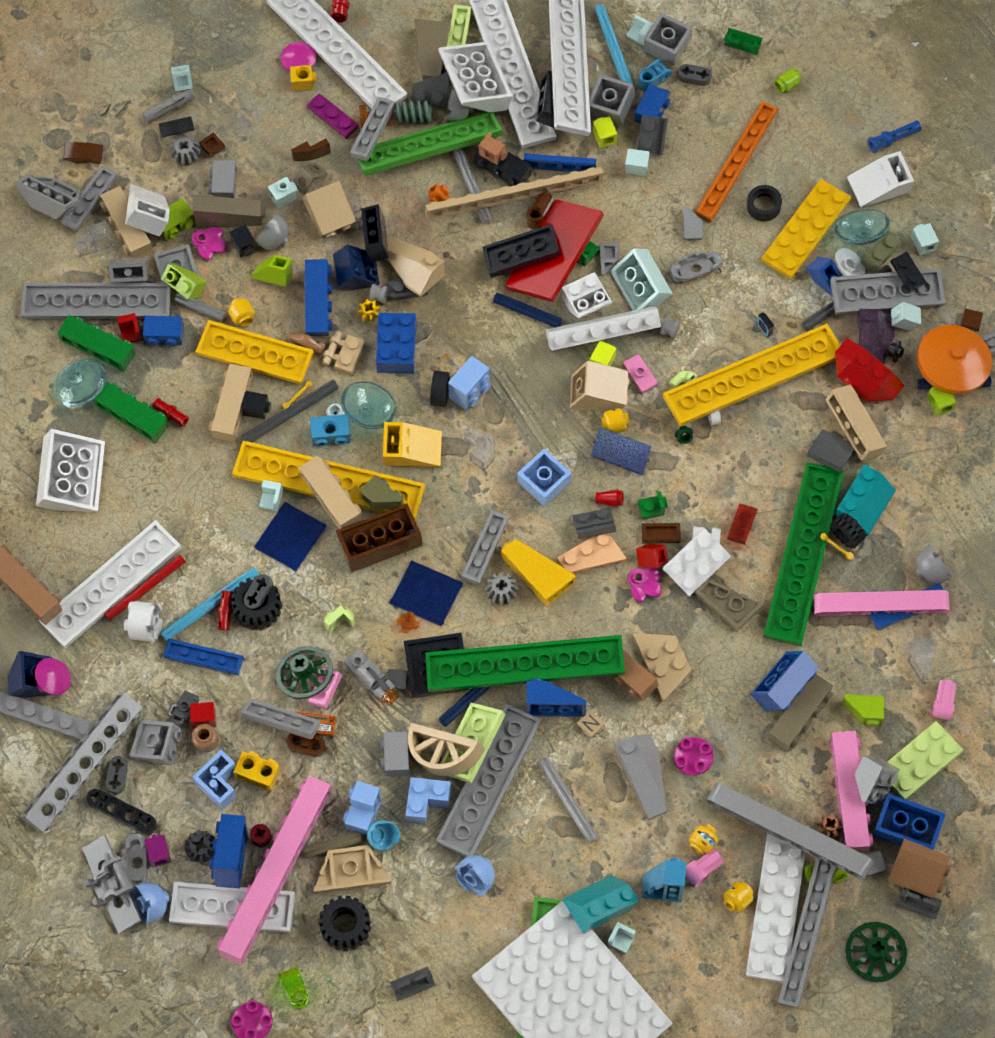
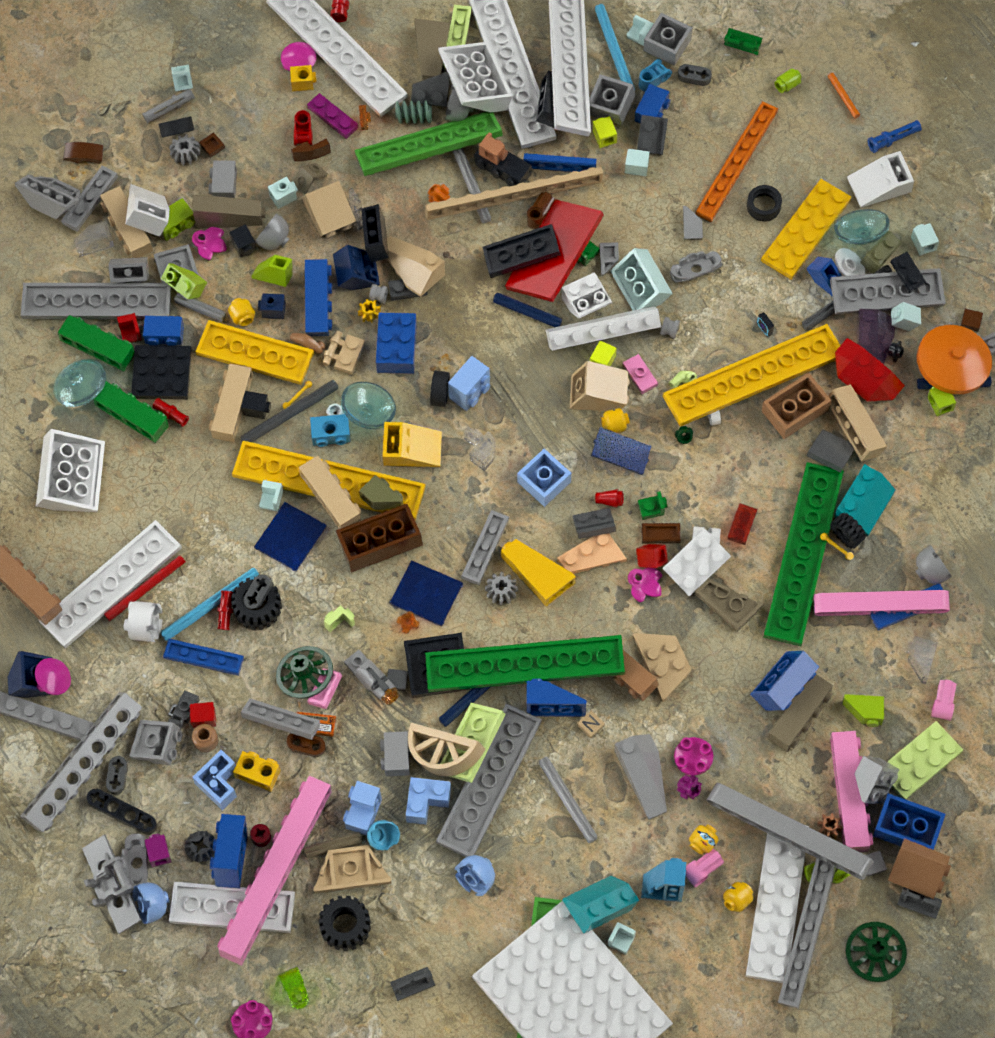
light grey plate [350,97,395,161] -> none
none -> black plate [131,345,192,400]
none -> dark blue brick [258,293,286,319]
none -> red piece [294,110,313,146]
none -> magenta gear [676,774,702,800]
none -> medium nougat brick [762,372,832,439]
none -> orange bar [827,72,860,119]

